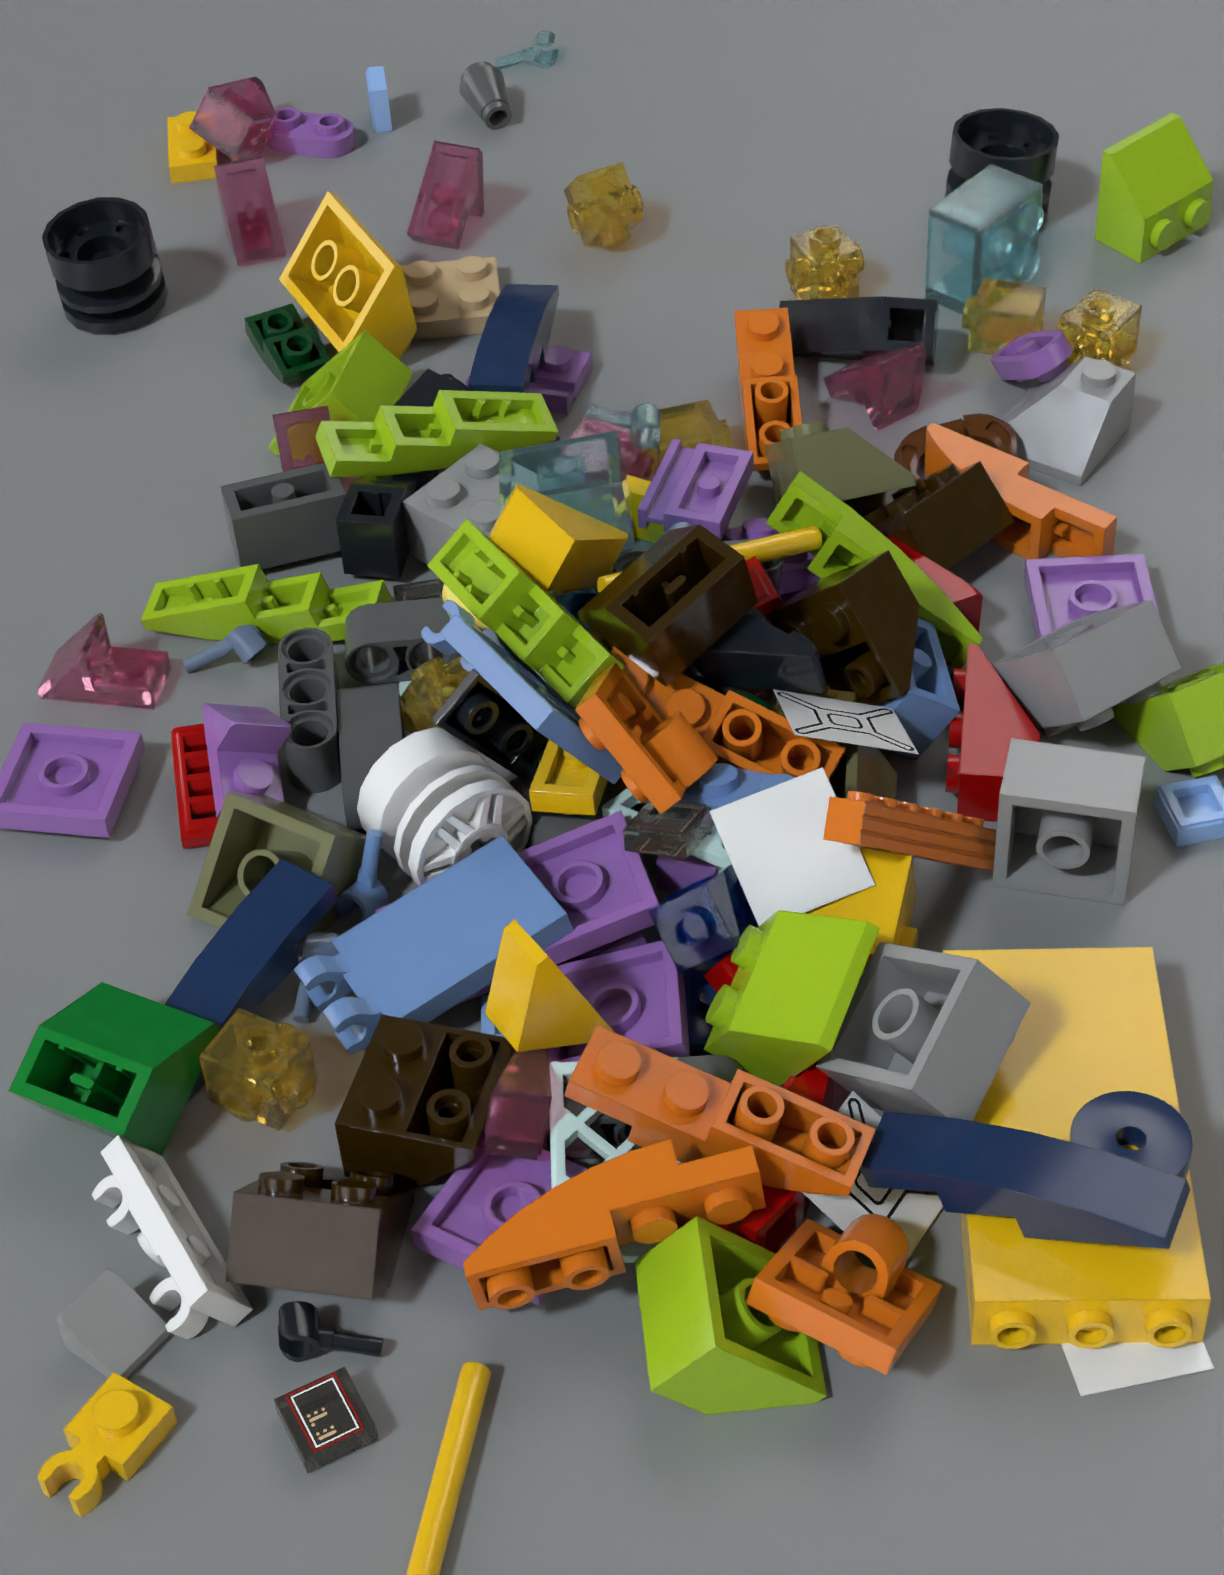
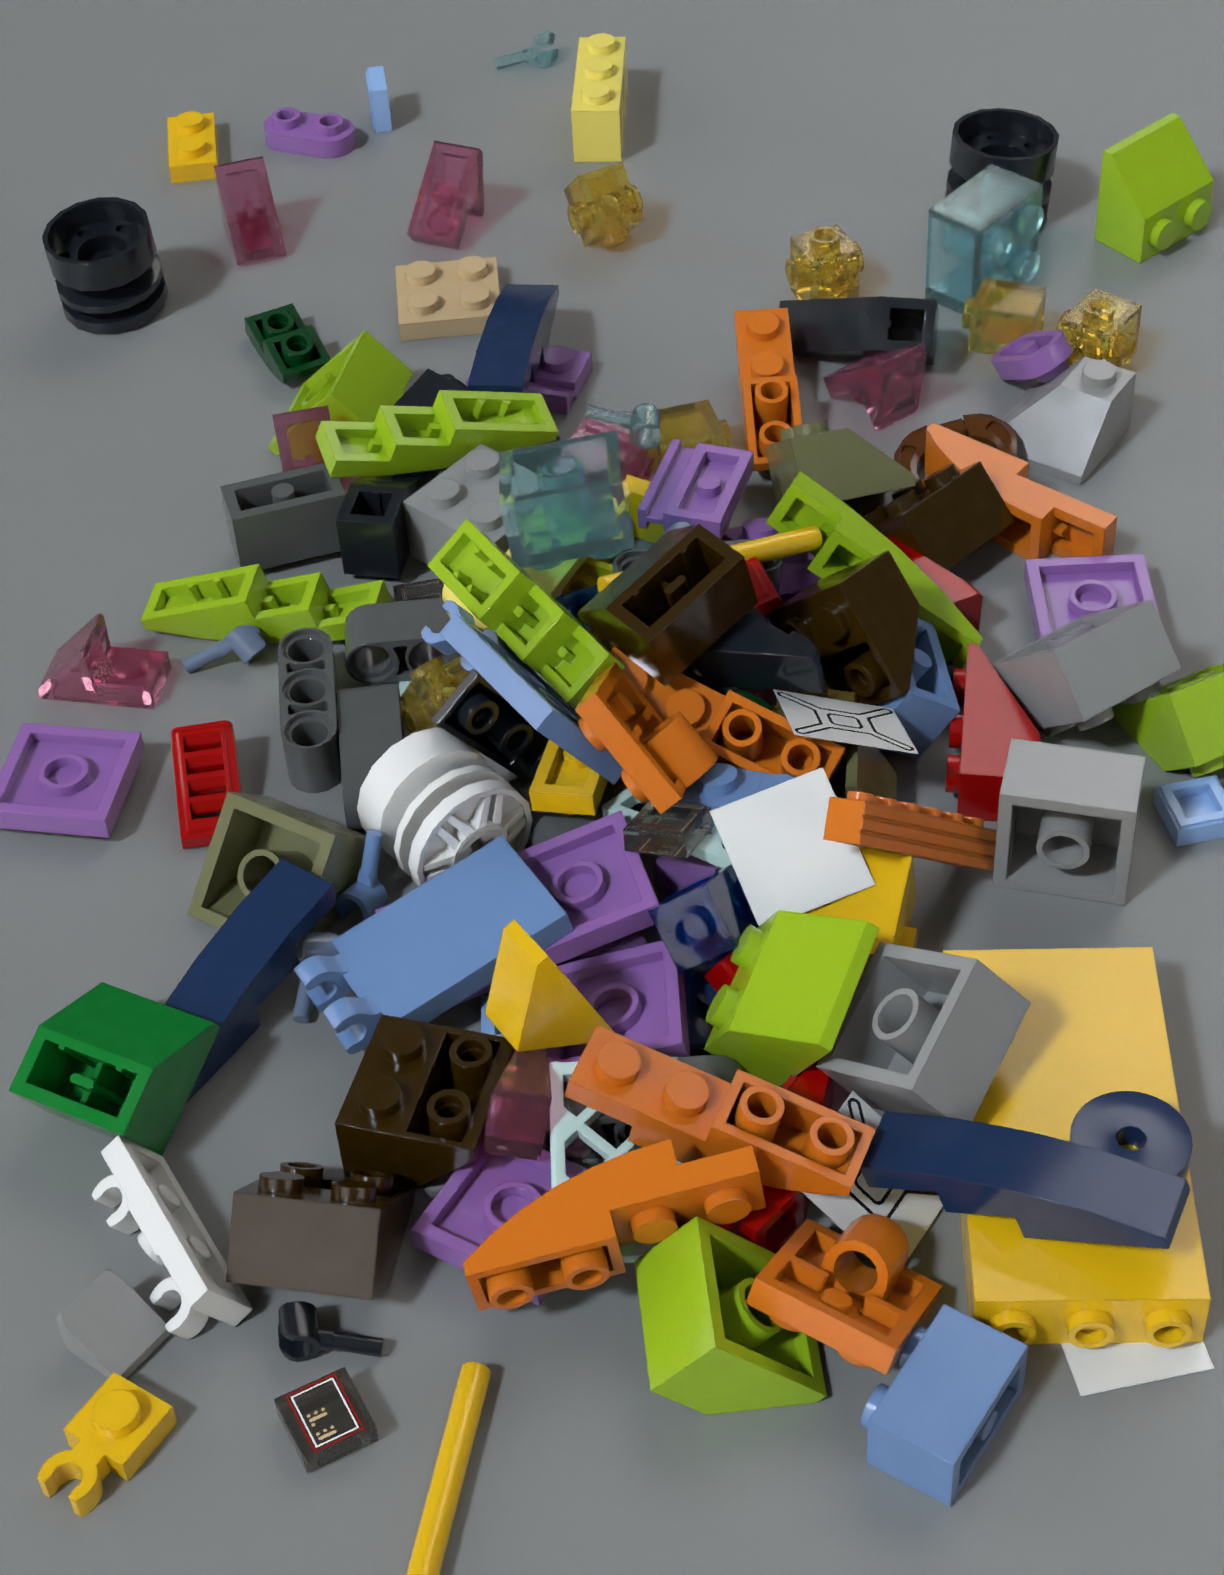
clear pink slope [189,76,276,161] -> none
clear yellow brick [199,1008,318,1131] -> none
medium lavender slope [202,703,291,818] -> none
yellow slope [279,191,418,360] -> none
dark grey cone [460,62,512,130] -> none
yellow slope [490,483,628,592] -> none
none -> light yellow brick [571,33,628,162]
none -> medium blue brick [861,1304,1028,1507]

